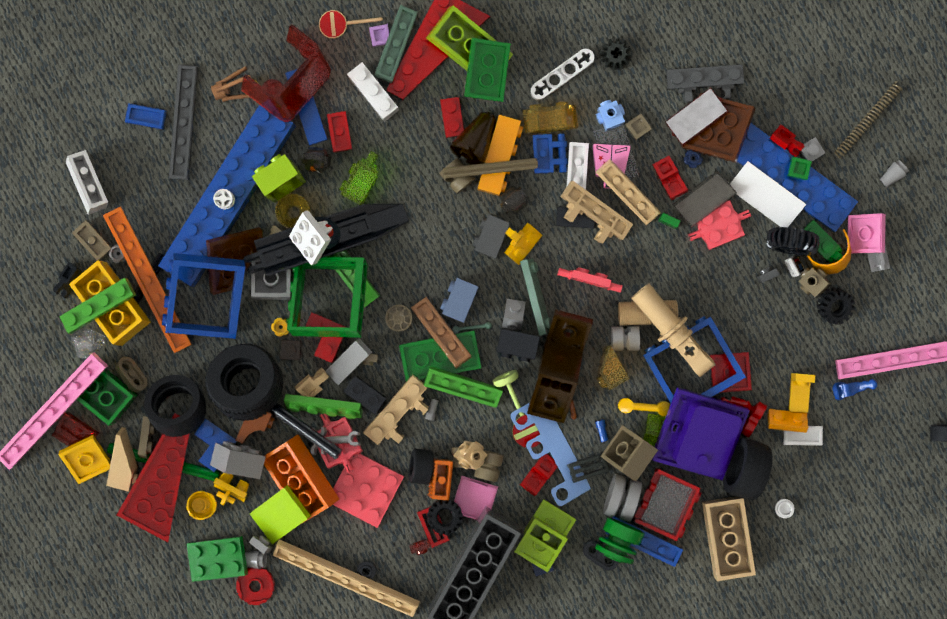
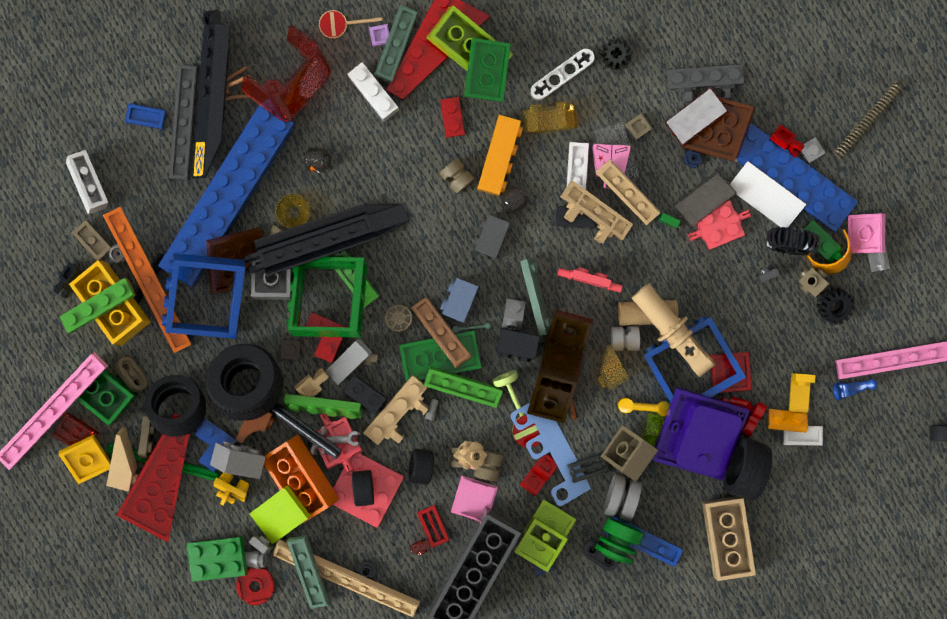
clear piece [71,328,106,359] -> none
yellow hair [186,491,217,520] -> none
white wheel [213,189,235,210] -> none
lime brick [252,154,306,203] -> none
yellow plate [271,318,289,337] -> none
blue tile [285,67,328,146] -> none
white plate [289,210,340,266] -> none
red plate [327,111,353,153] -> none
clear neon green hinge [339,151,380,205] -> none
orange brick [427,458,453,500] -> none
black tyre [427,500,463,535] -> none
dark tan axle [443,158,538,178] -> none
dark brown cone [450,112,497,165] -> none
yellow hinge [504,223,543,265] -> none
blue plate [532,134,568,174] -> none
blue piece [595,419,608,442] -> none
light blue brick [596,100,625,131] -> none
clear window [633,468,701,541] -> none
red slope [652,156,688,200] -> none
white plate [775,499,795,518] -> none
white slope [784,255,805,277] -> none
green plate [787,157,812,180] -> none
light grey cone [879,160,909,187] -> none
none -> black hinge [192,9,231,179]
none -> sand green tile [287,535,330,609]
none -> black tyre [352,470,374,506]

